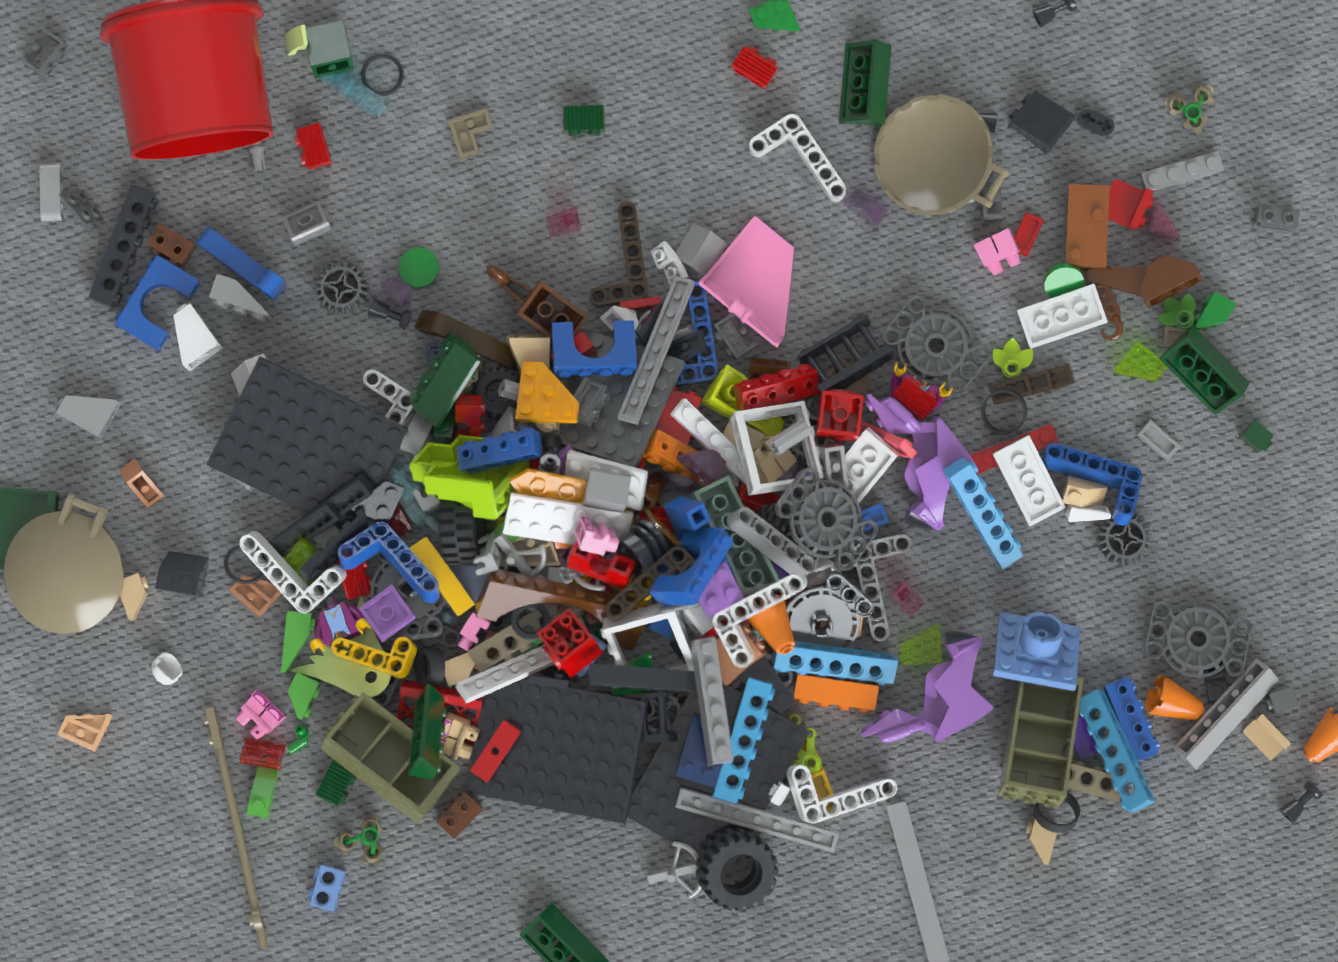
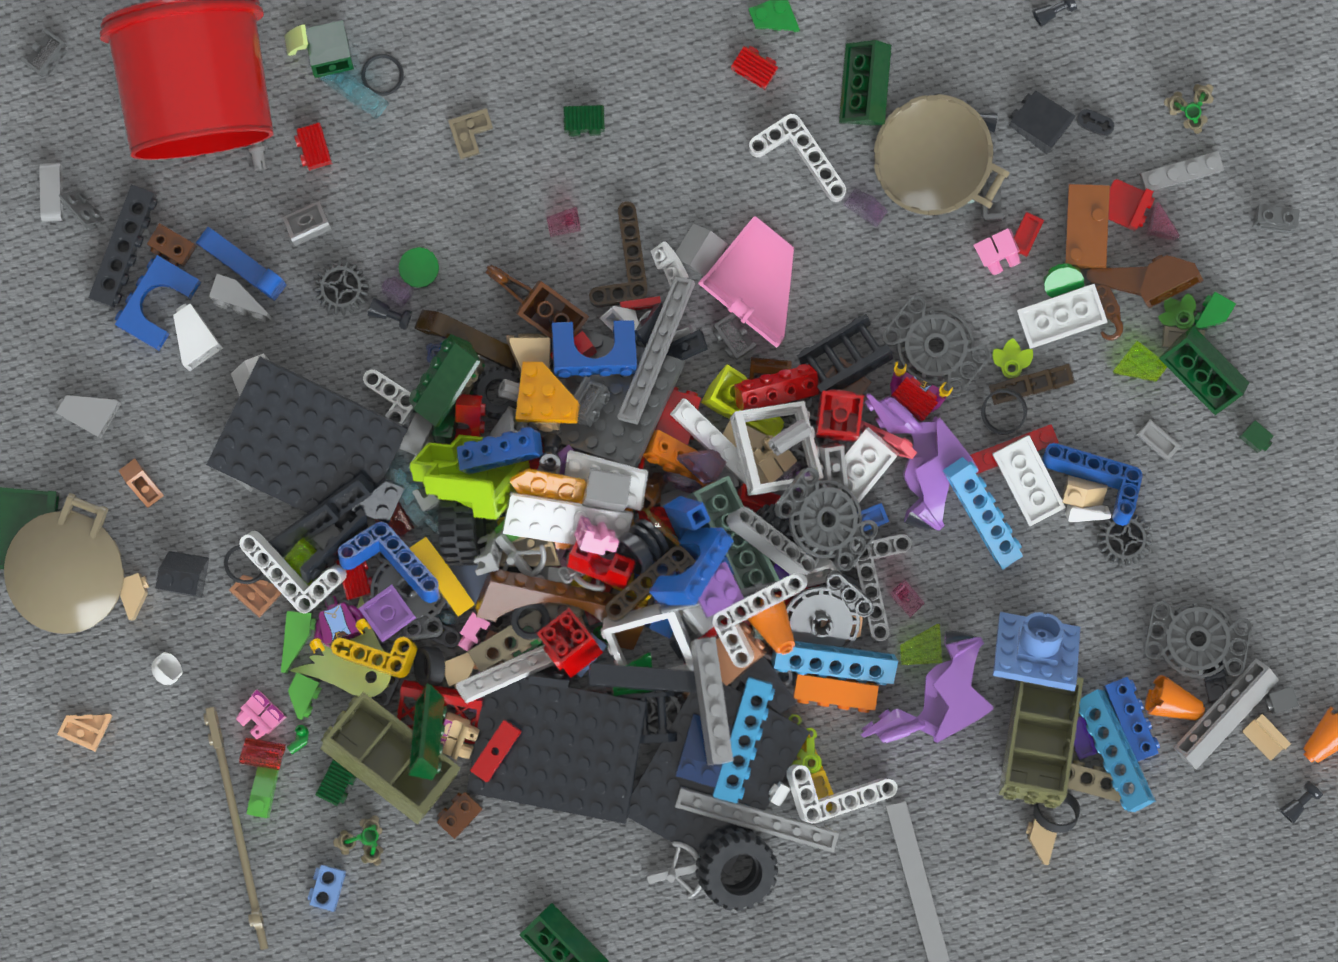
blue beam [675,282,718,387] -> none

